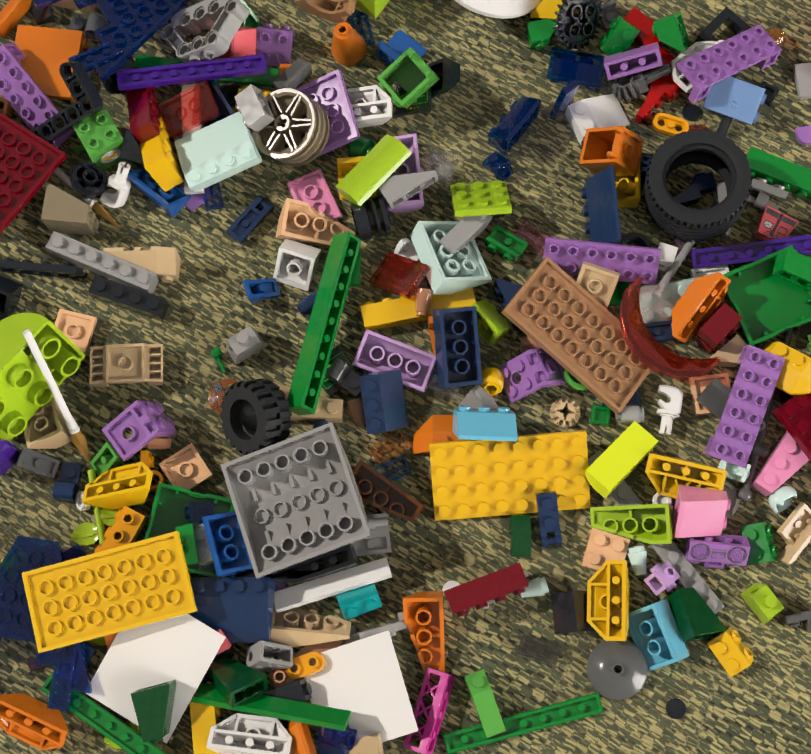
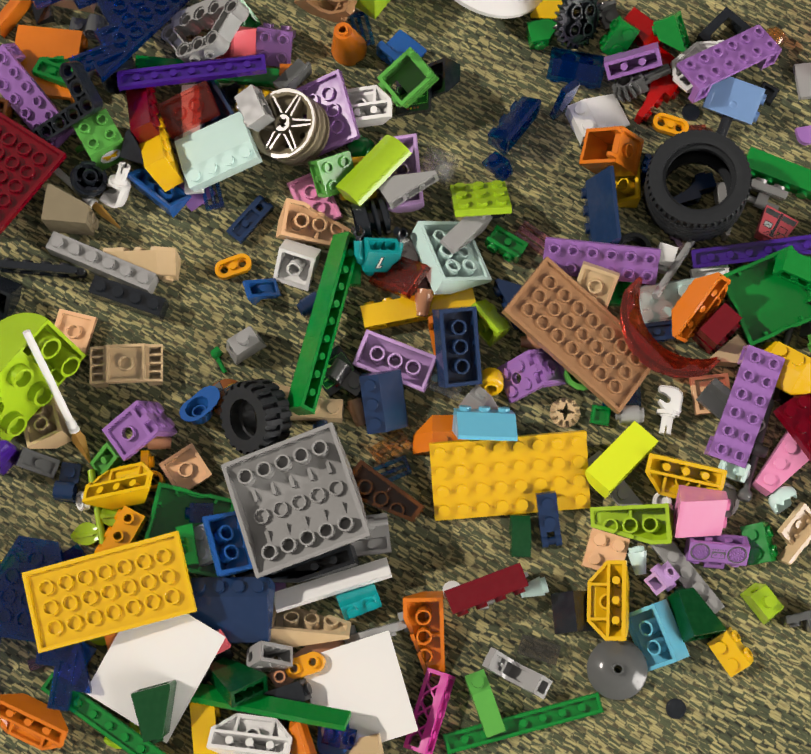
none -> green wing [32,55,82,87]
none -> blue piece [179,386,220,425]
none -> light orange plate [215,253,252,280]
none -> bright green bracket [308,151,354,198]
none -> teal torso [351,225,408,276]
none -> light grey arch [482,647,552,700]

